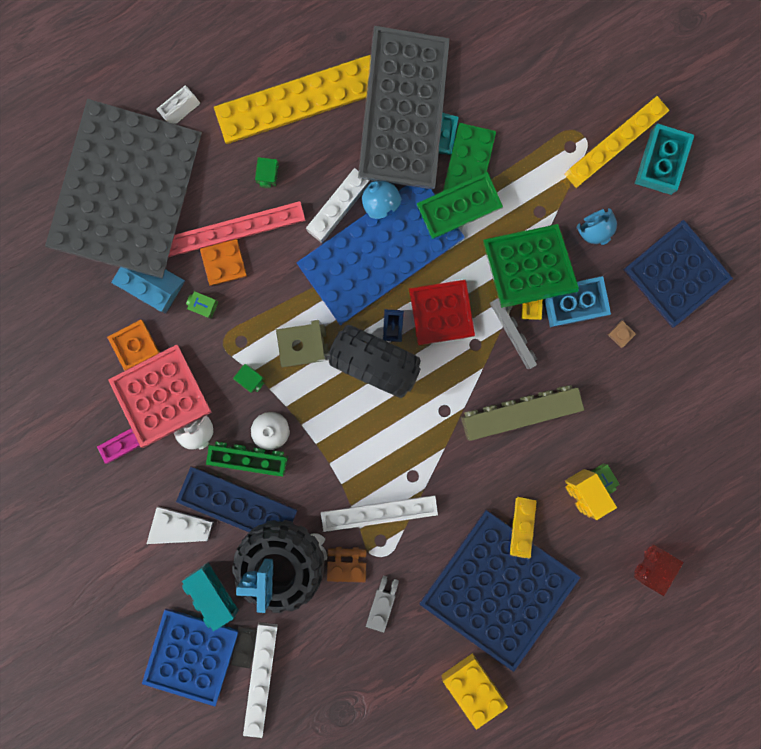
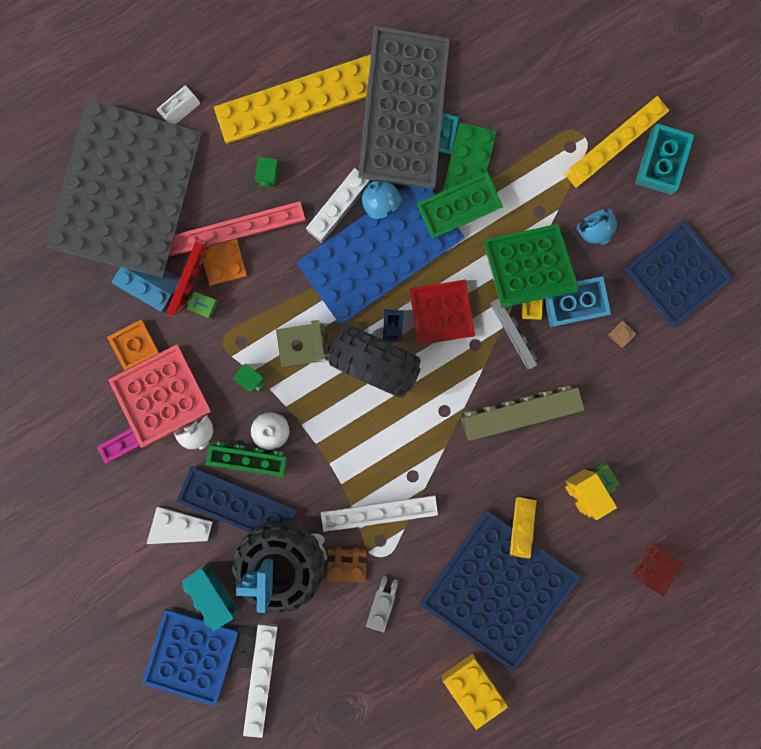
none -> red plate [166,239,209,317]

